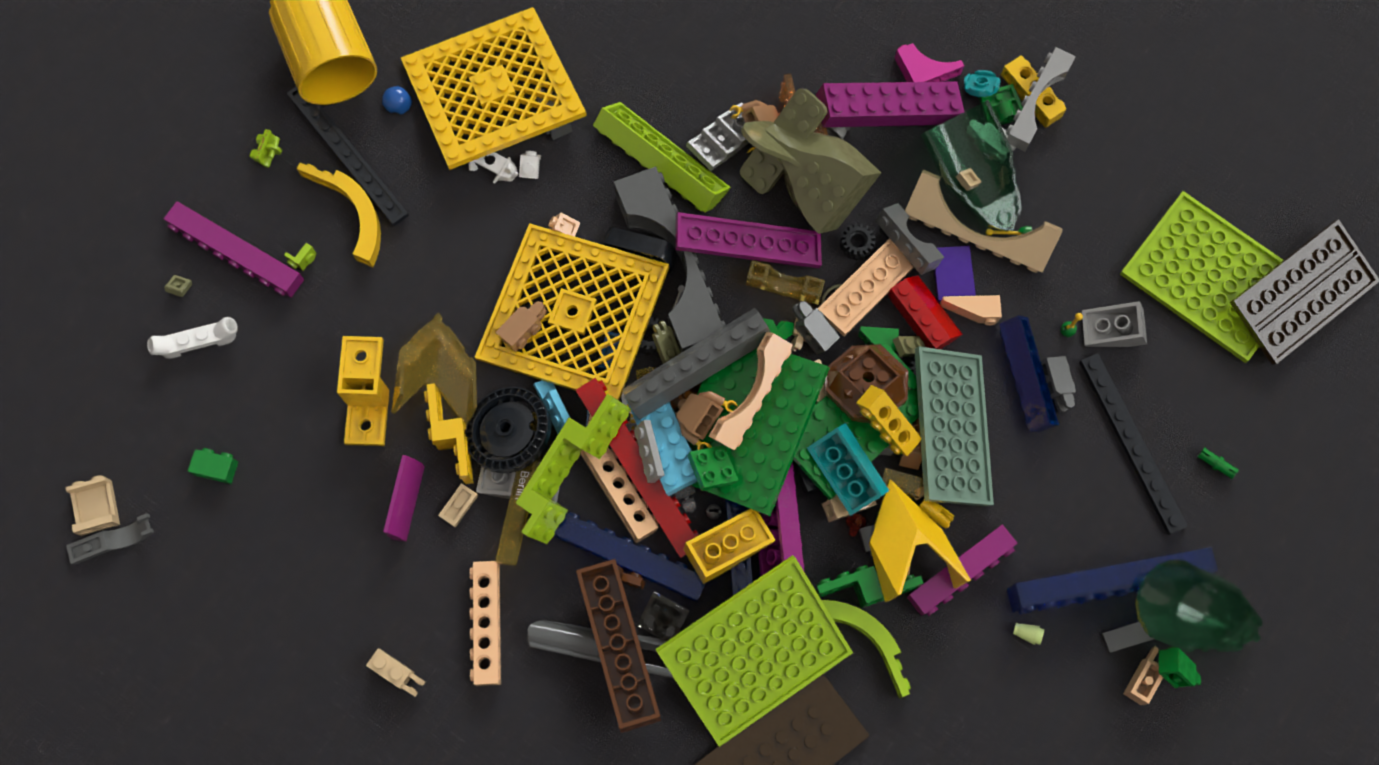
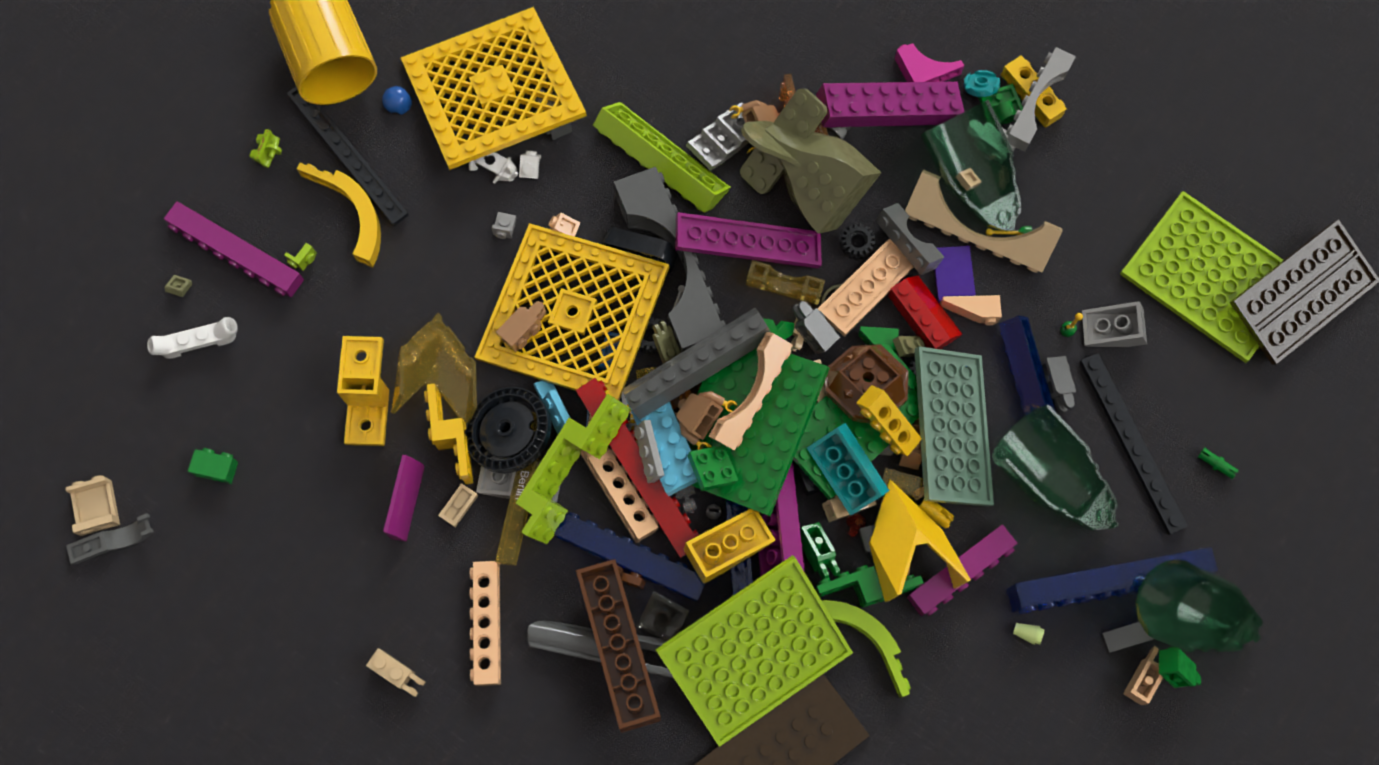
none -> light grey bracket [491,212,517,239]
none -> green hinge [800,522,840,580]
none -> clear green windscreen [992,404,1119,530]

